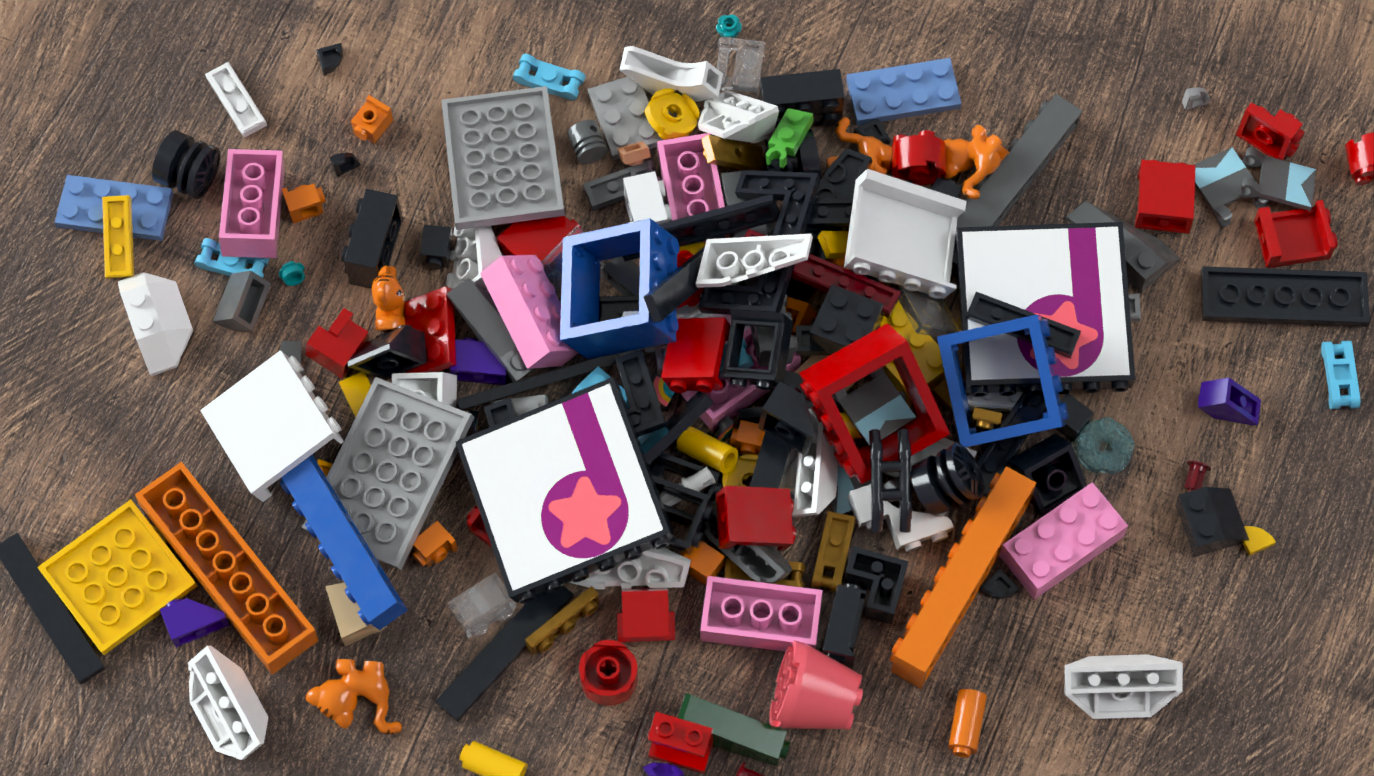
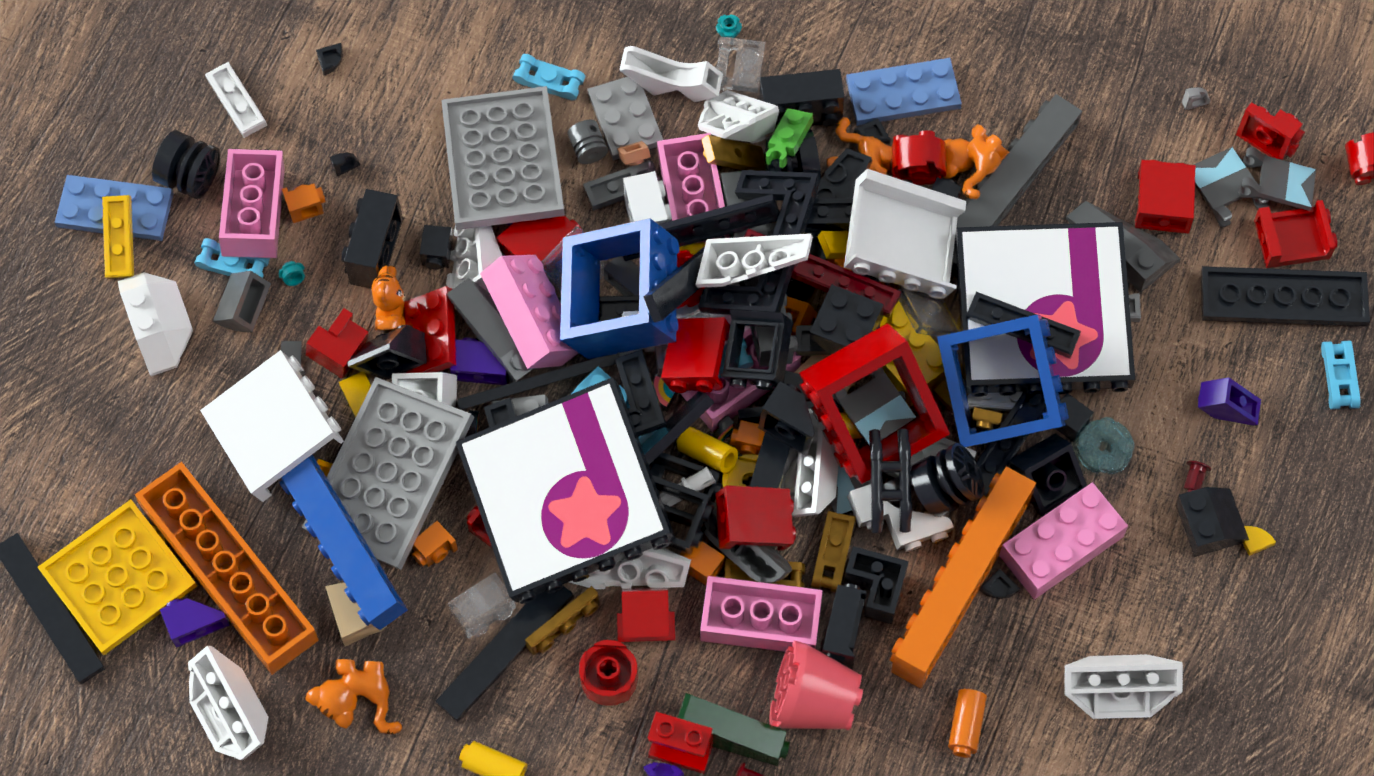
orange brick [351,95,393,144] -> none
yellow plate [645,88,699,140] -> none

